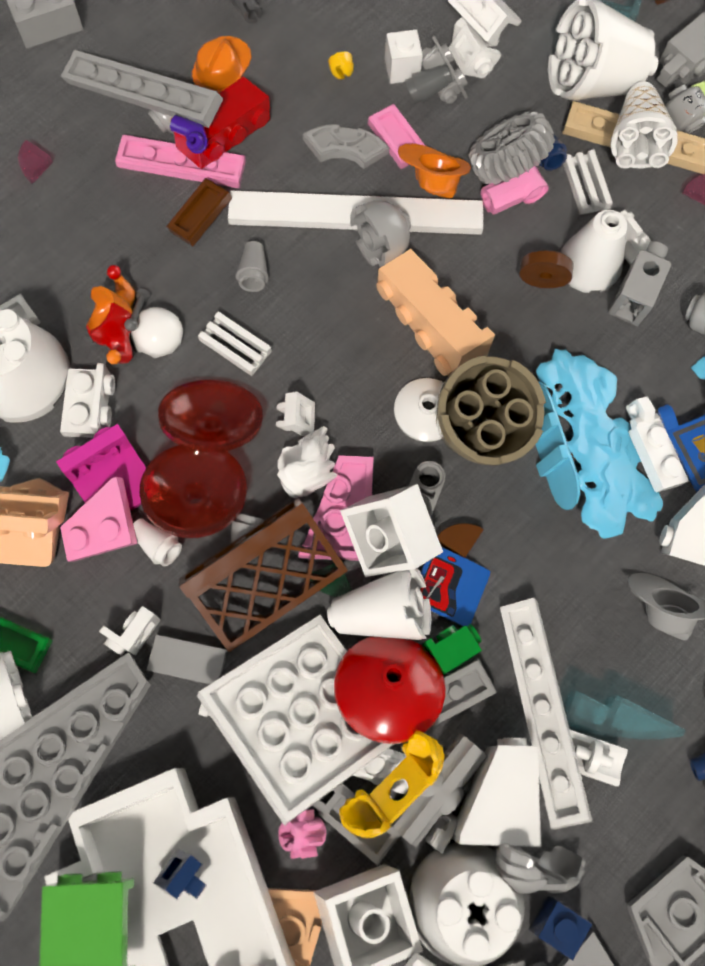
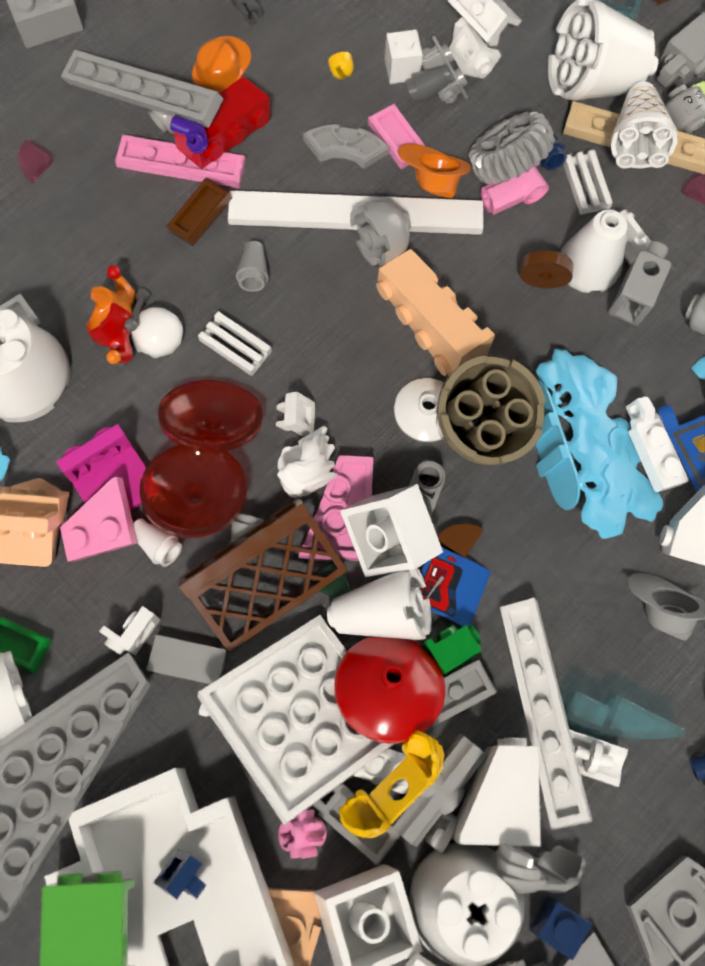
white bracket [60,363,115,438] -> none

